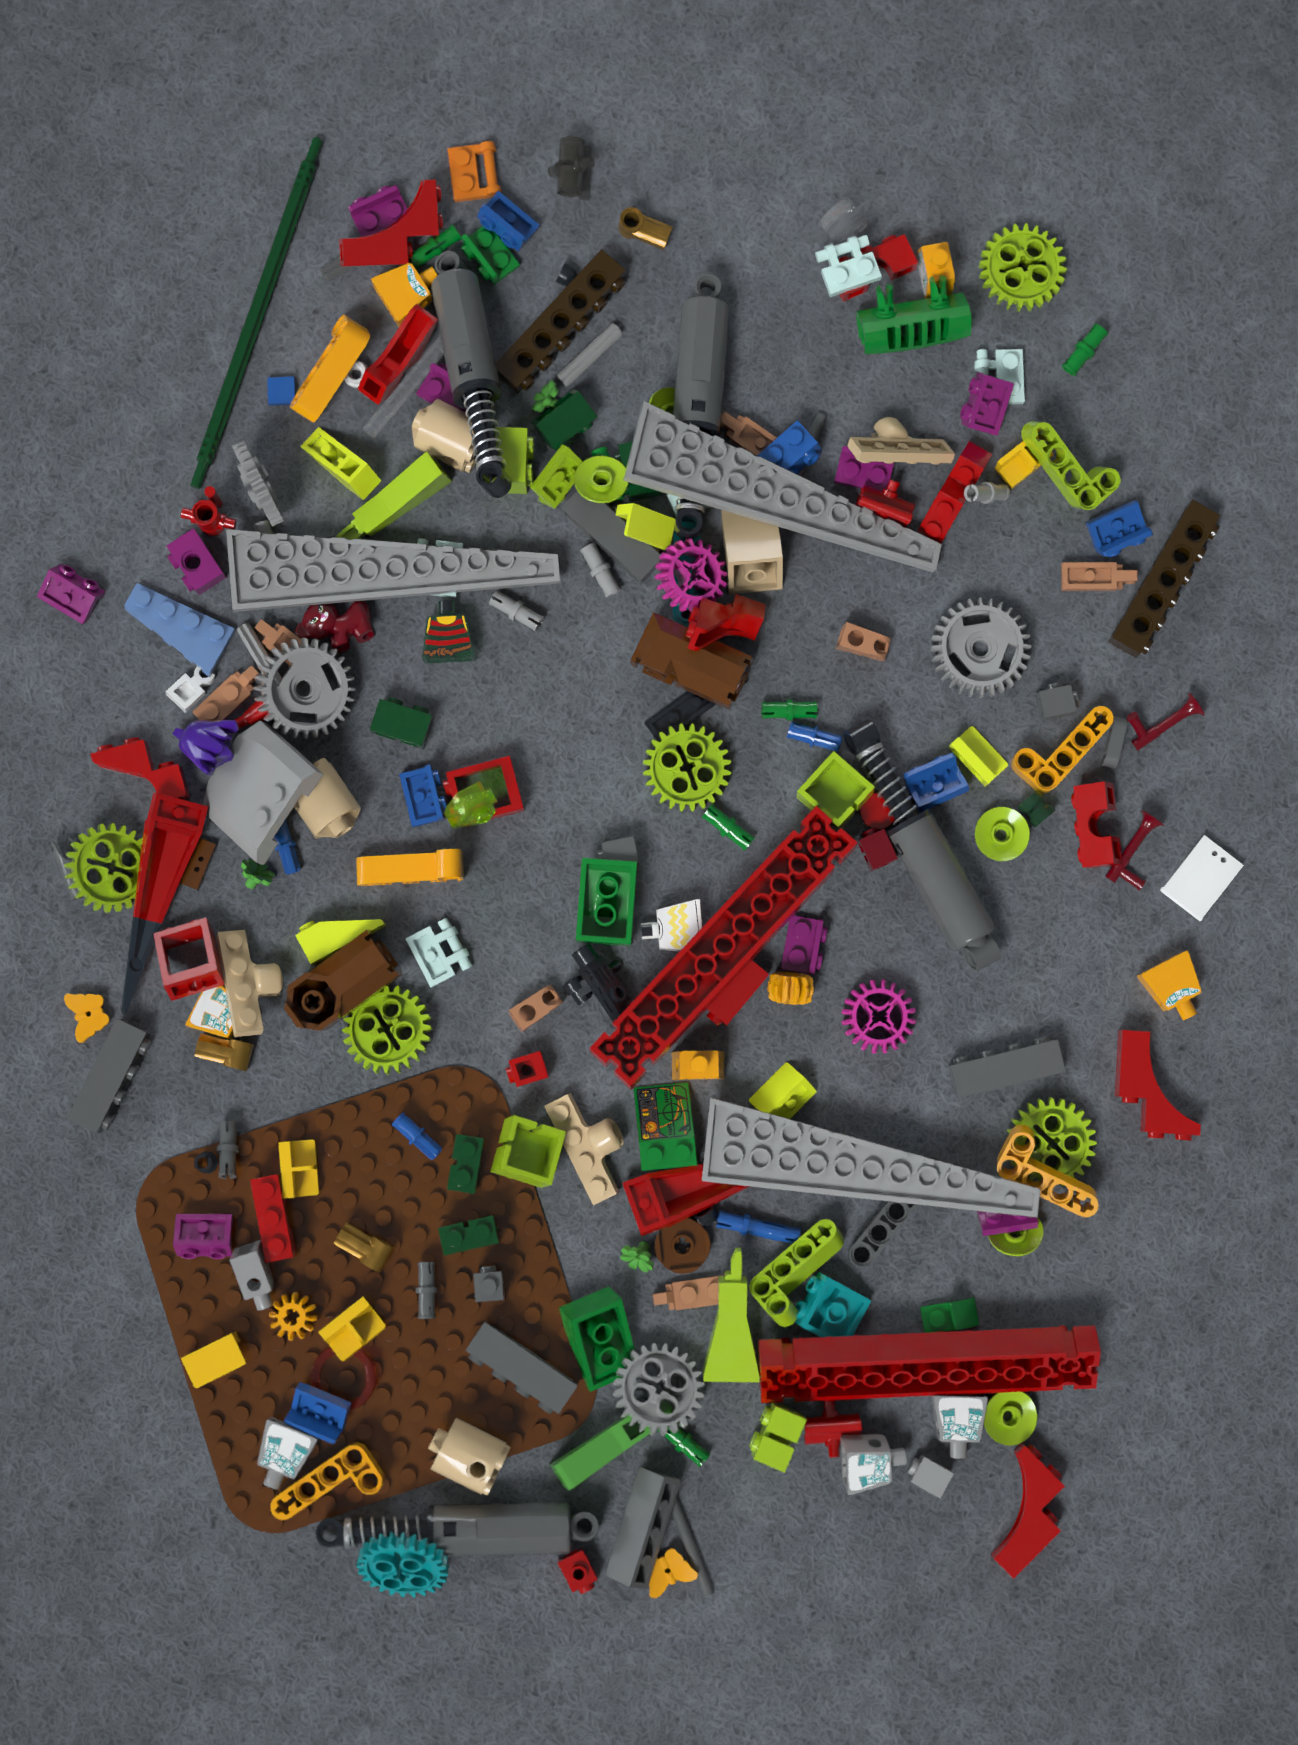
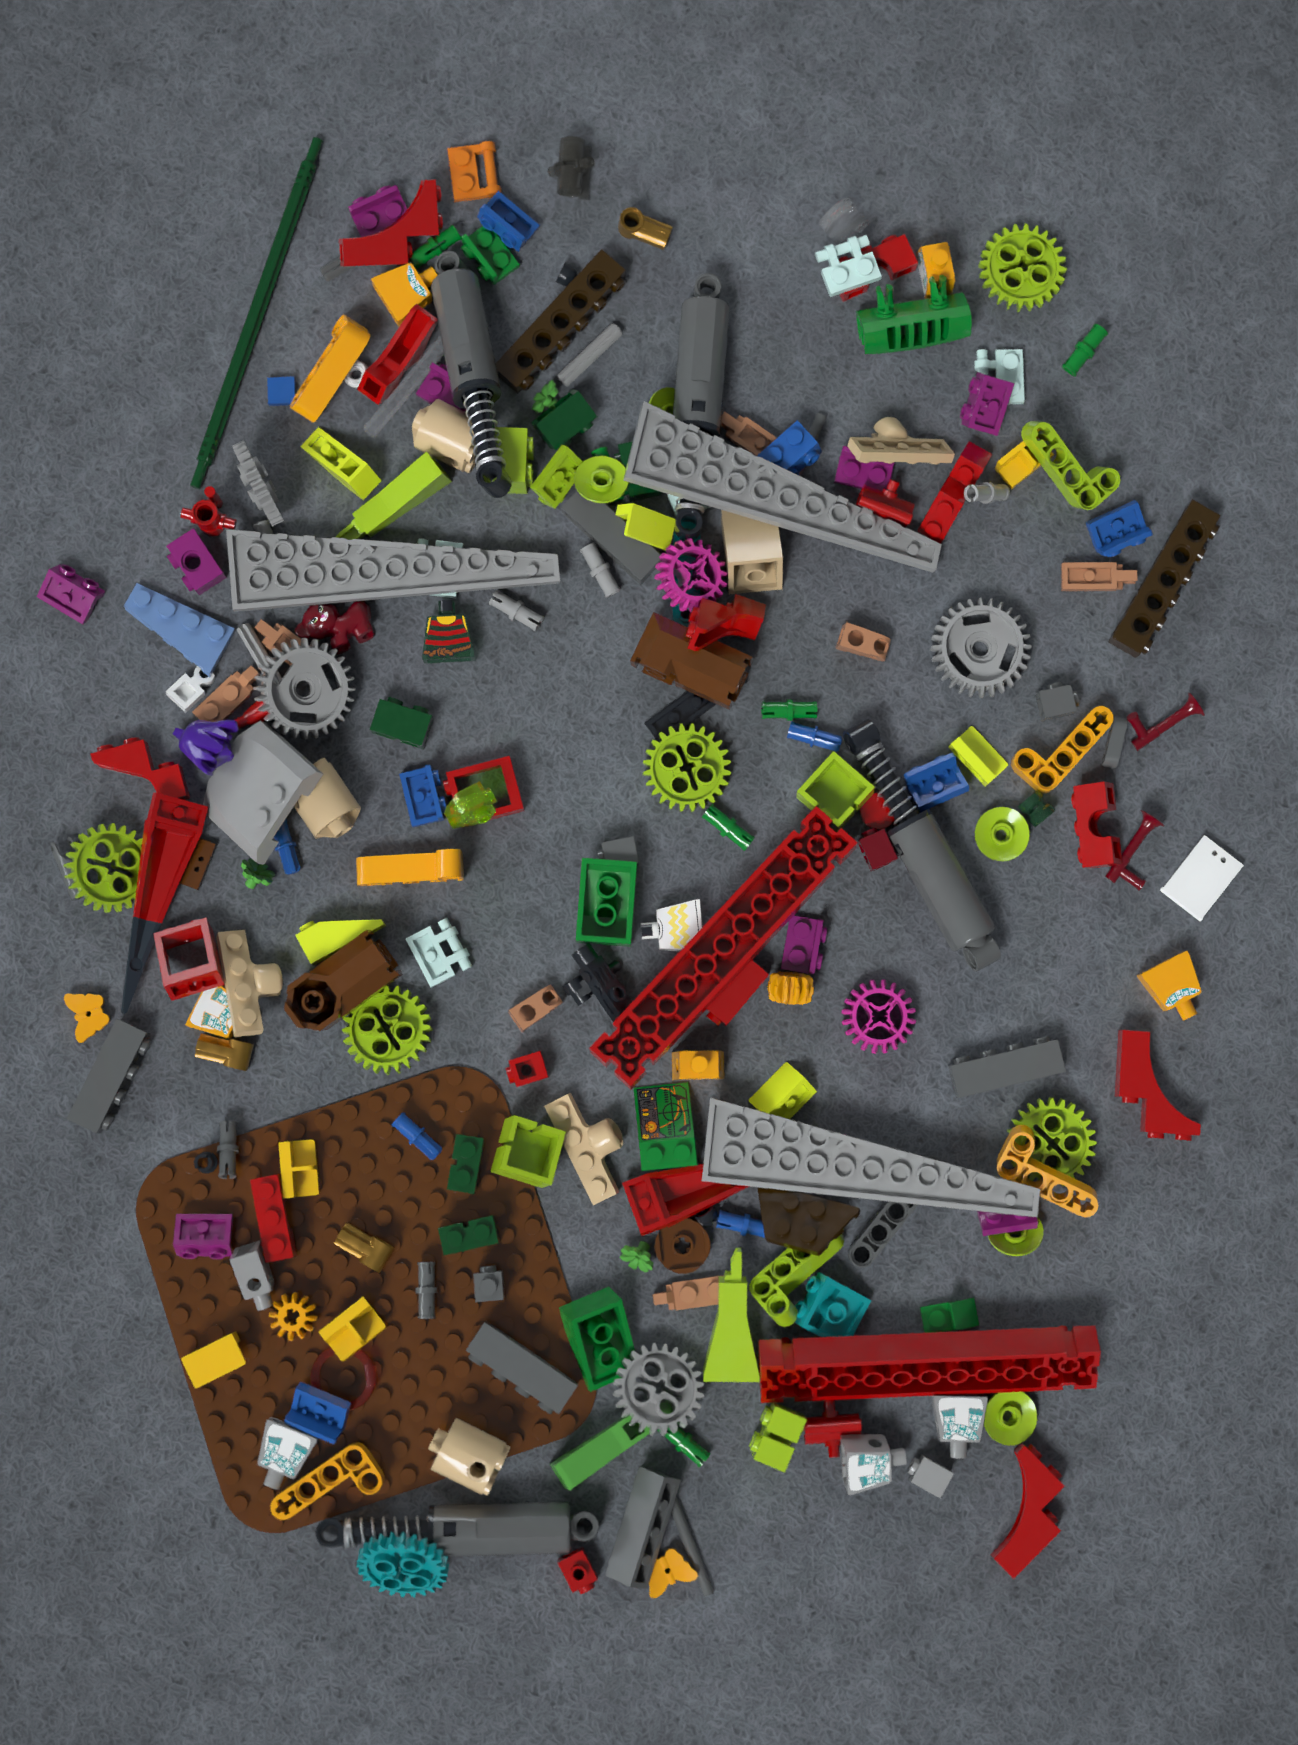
none -> dark brown wing [757,1187,861,1256]

